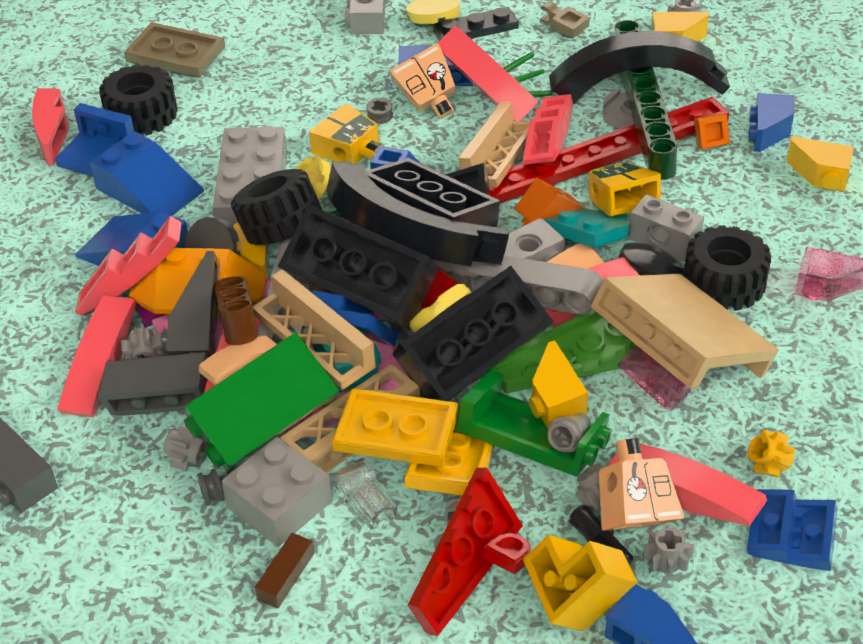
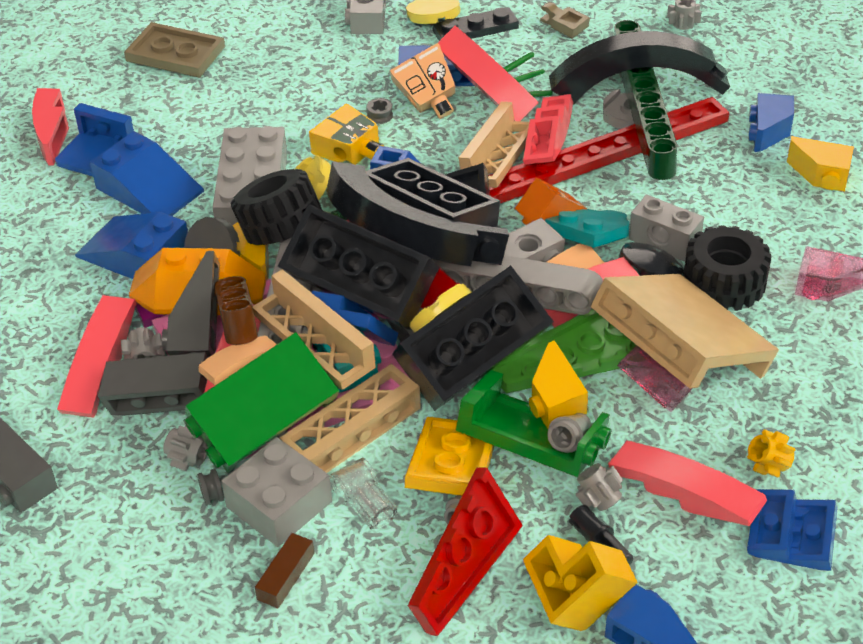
coral slope [75,216,182,315] -> none
black tyre [99,64,178,136] -> none
yellow tile [332,388,459,467] -> none
red tile [482,533,531,575] -> none
yellow torso [589,162,661,217] -> none
light nougat torso [599,438,684,531] -> none
light grey gear [643,526,694,577] -> none
yellow slope [651,12,709,42] -> none
orange plate [694,113,730,150] -> none

